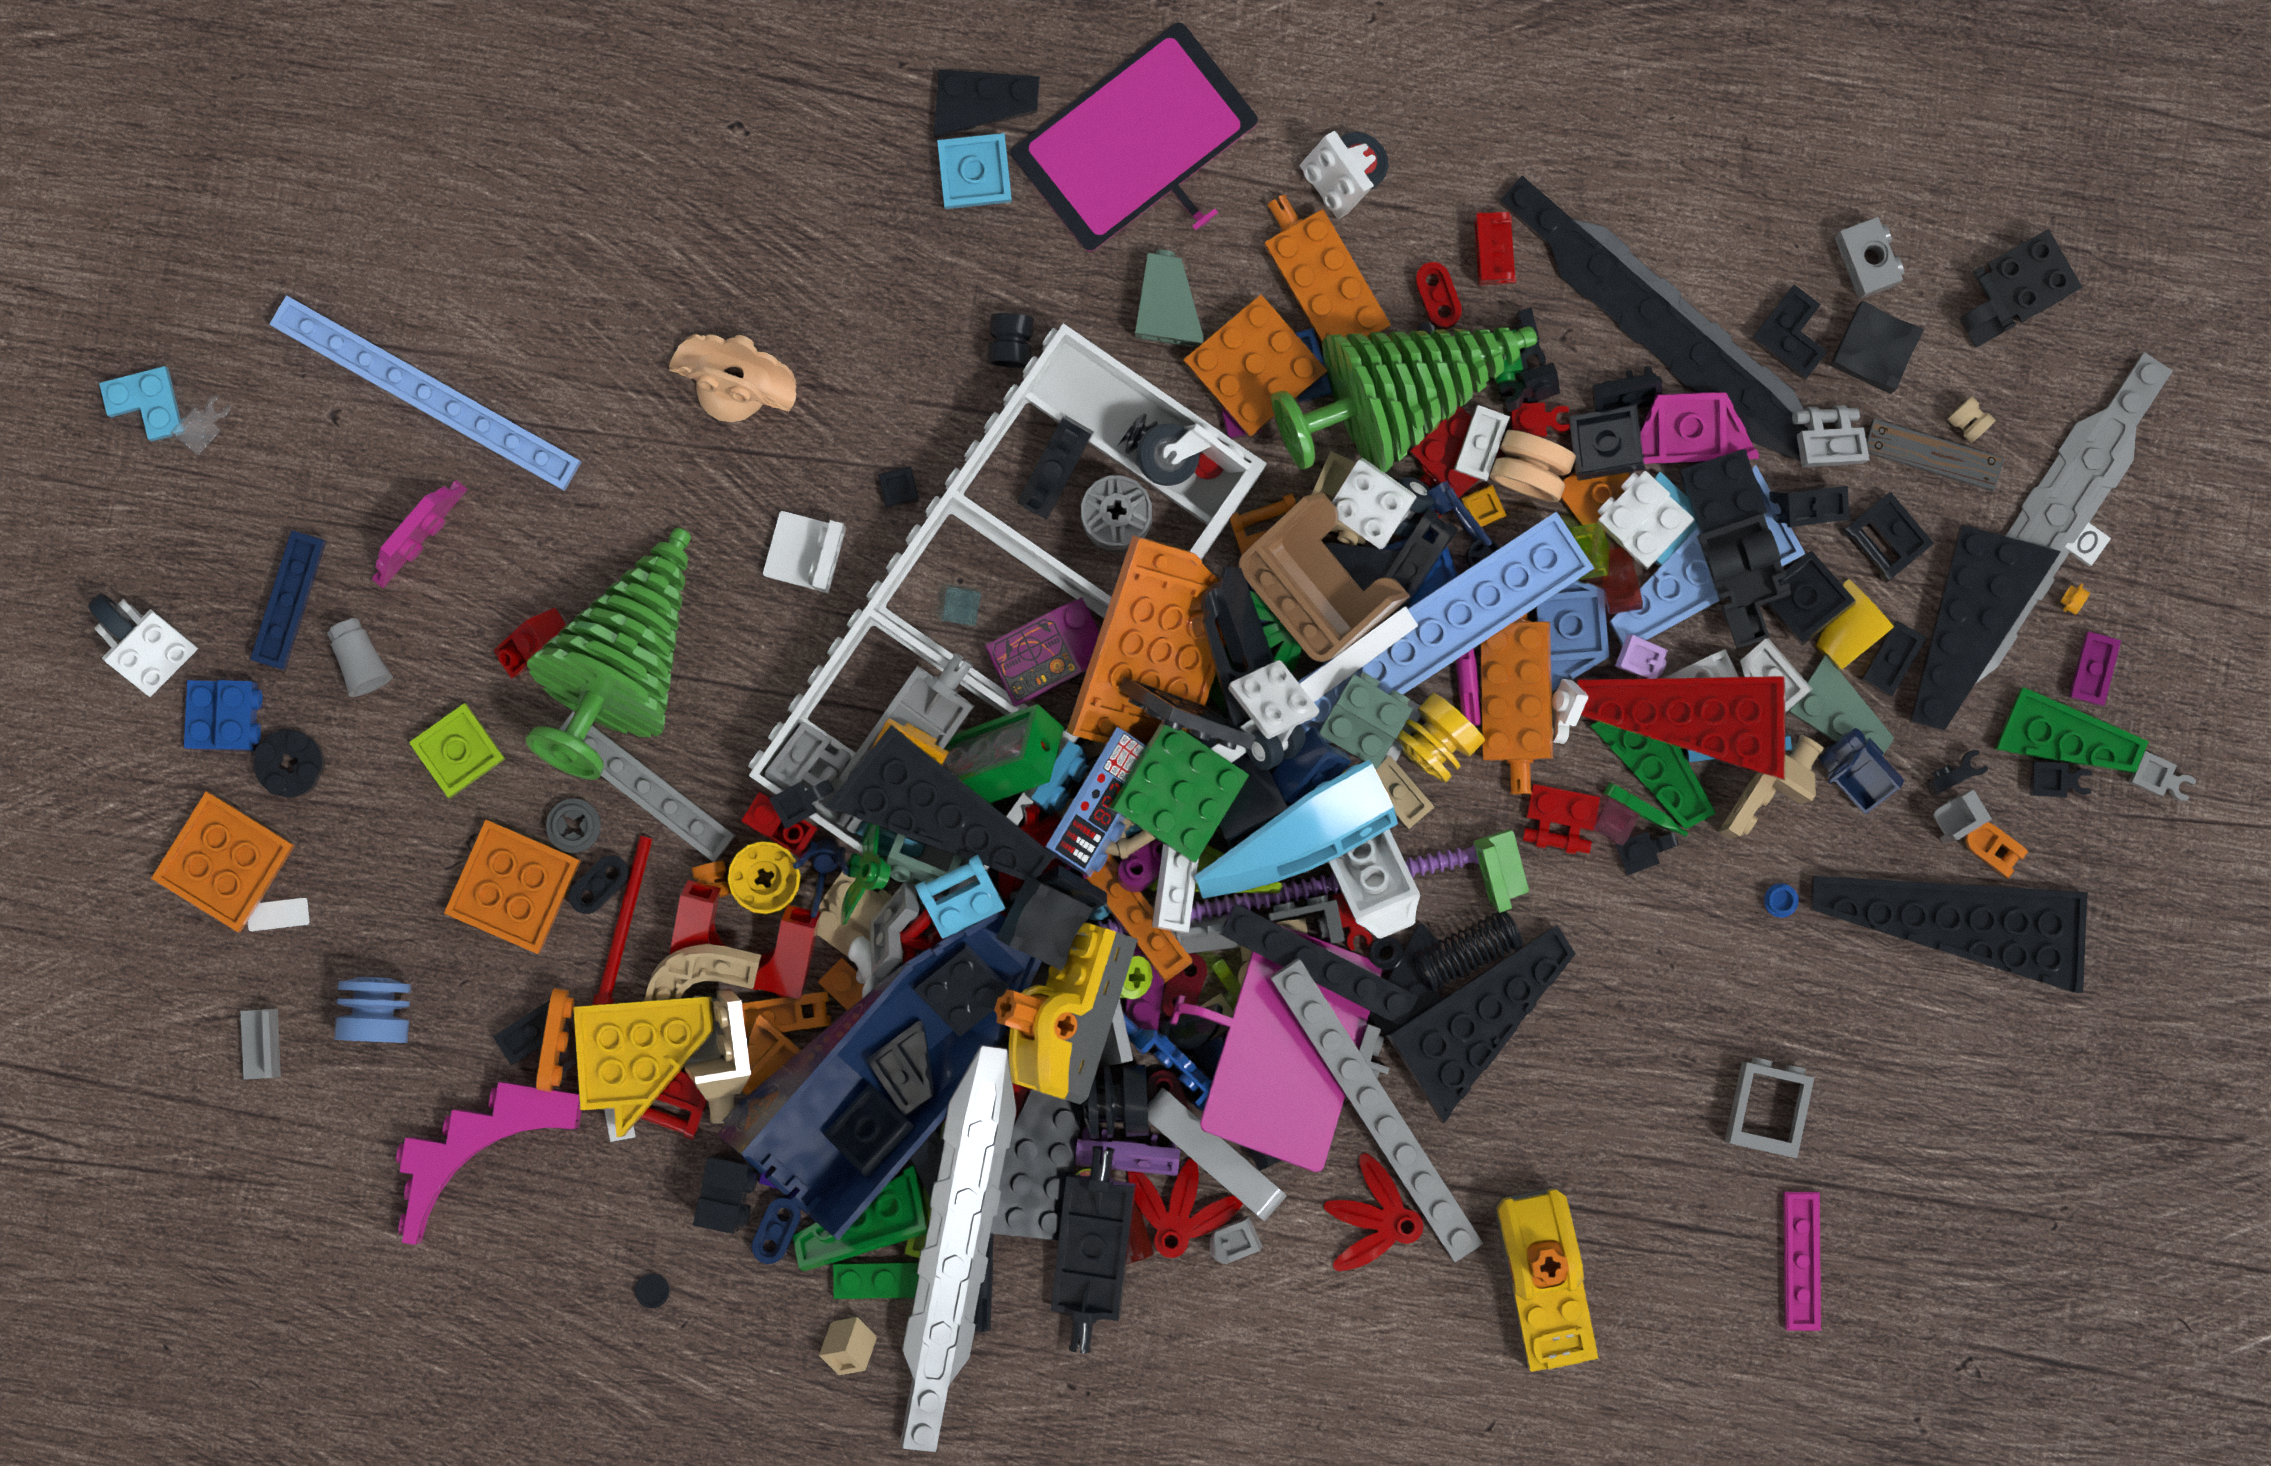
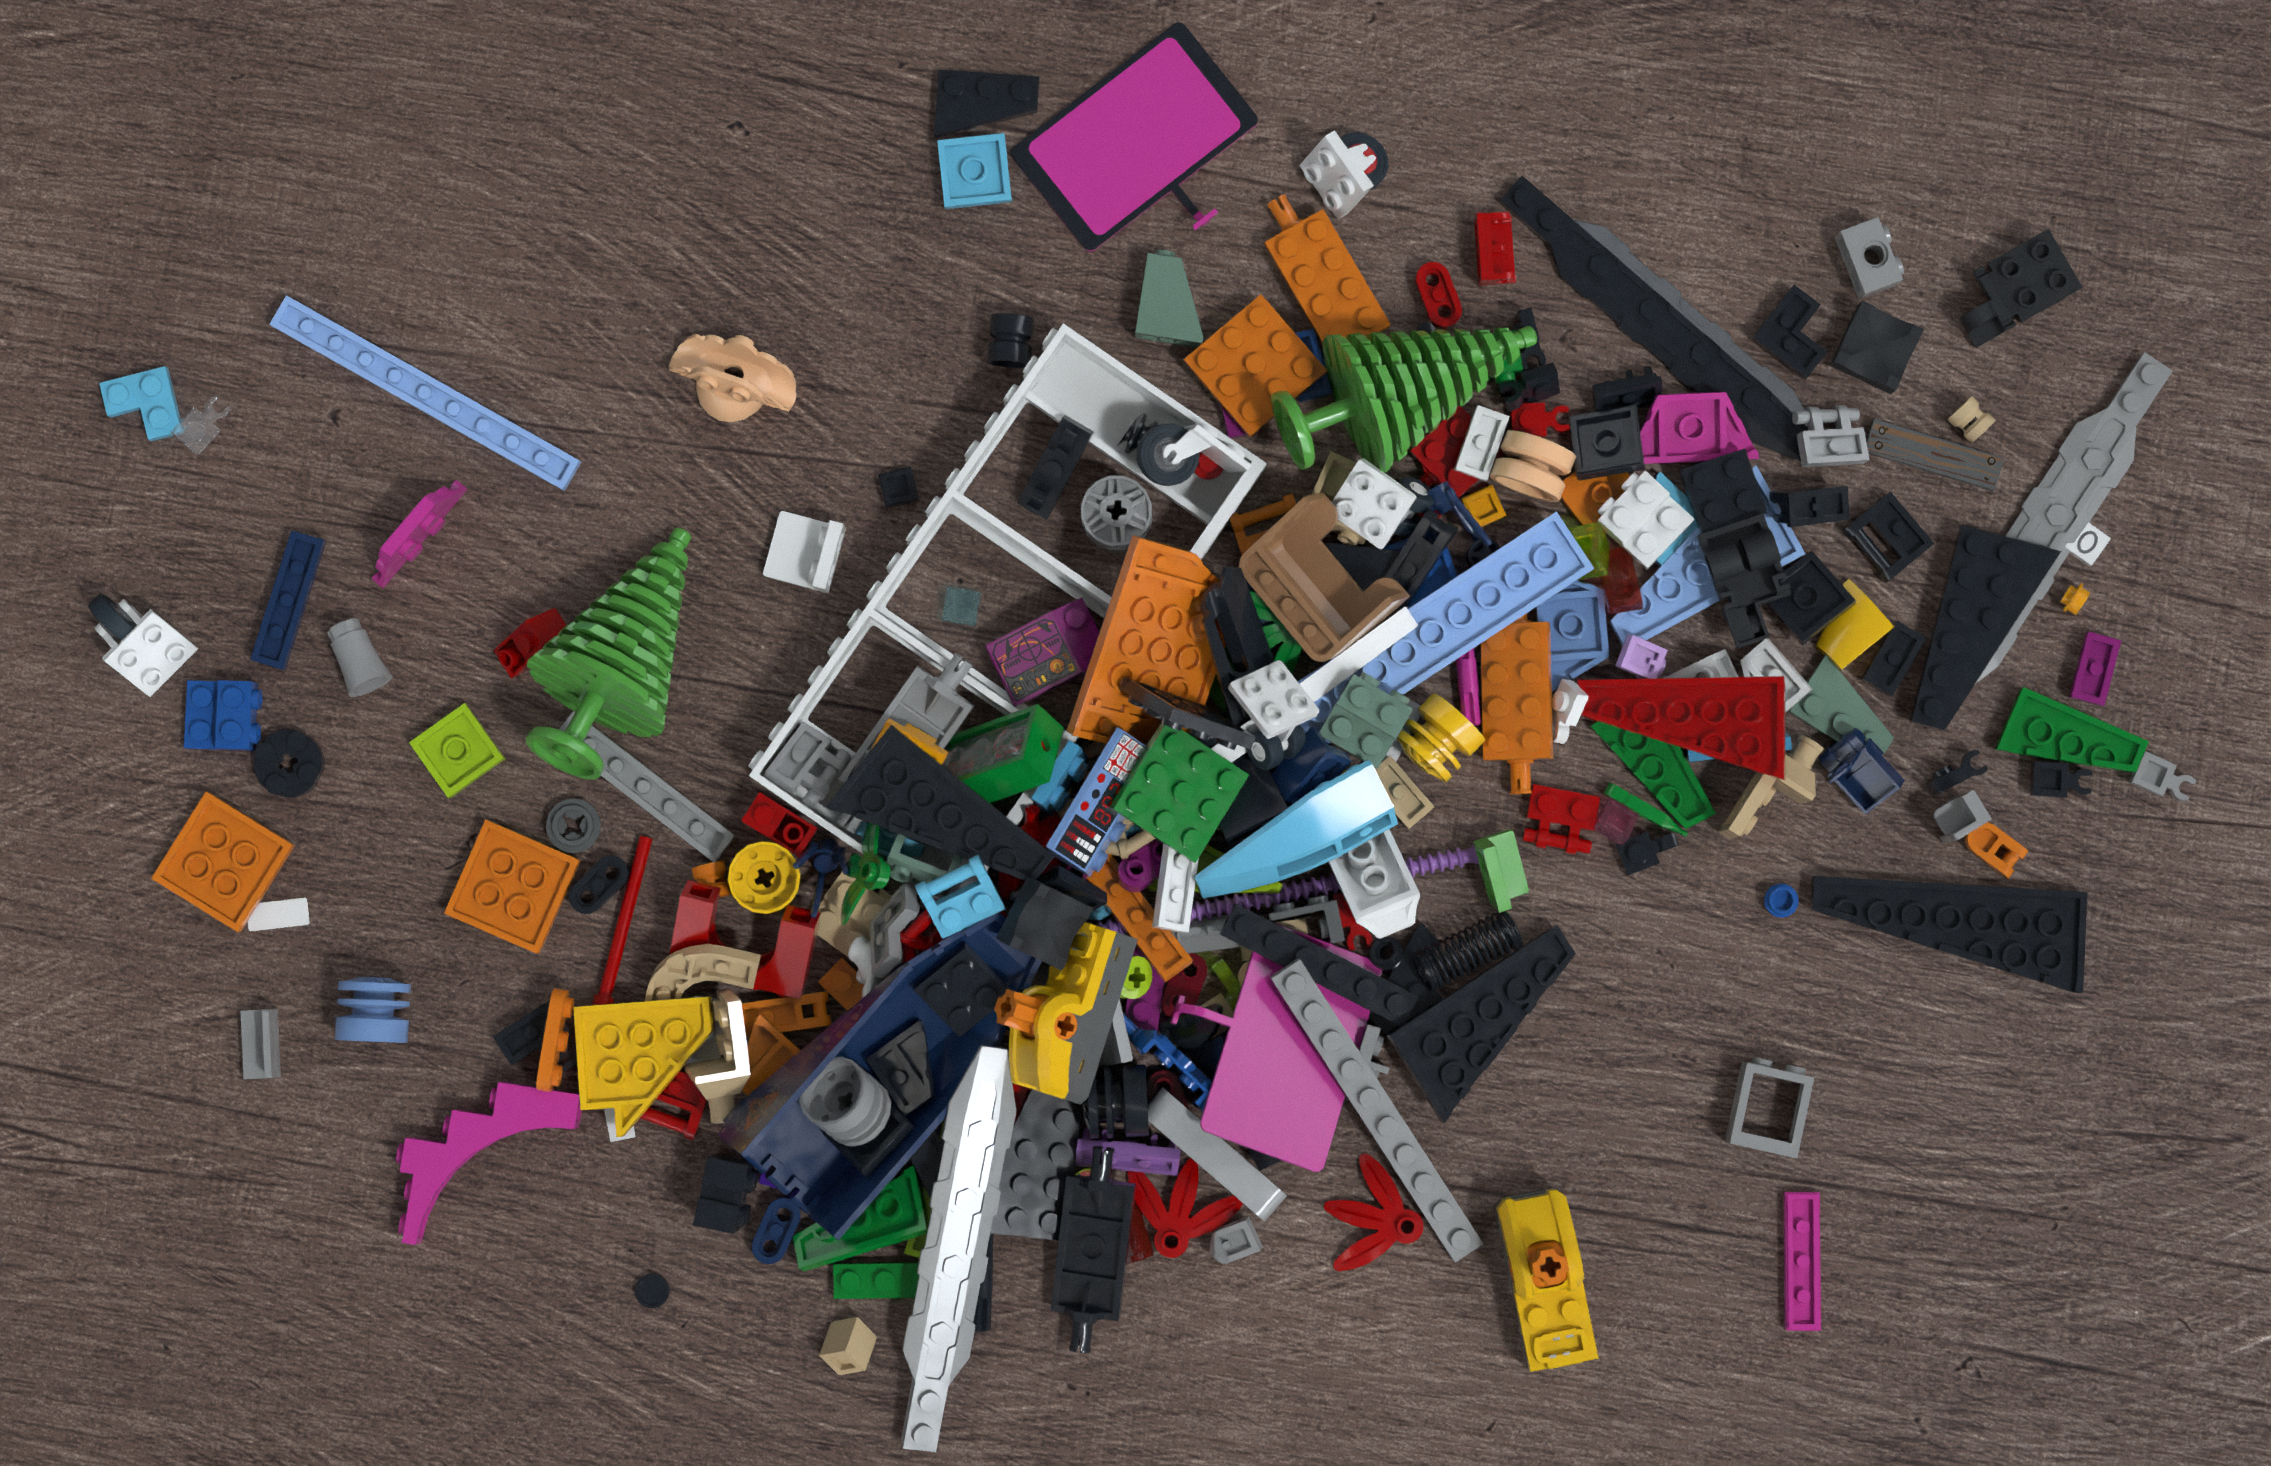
black plate [769,779,835,829] -> none
none -> light grey wheel [799,1057,891,1146]

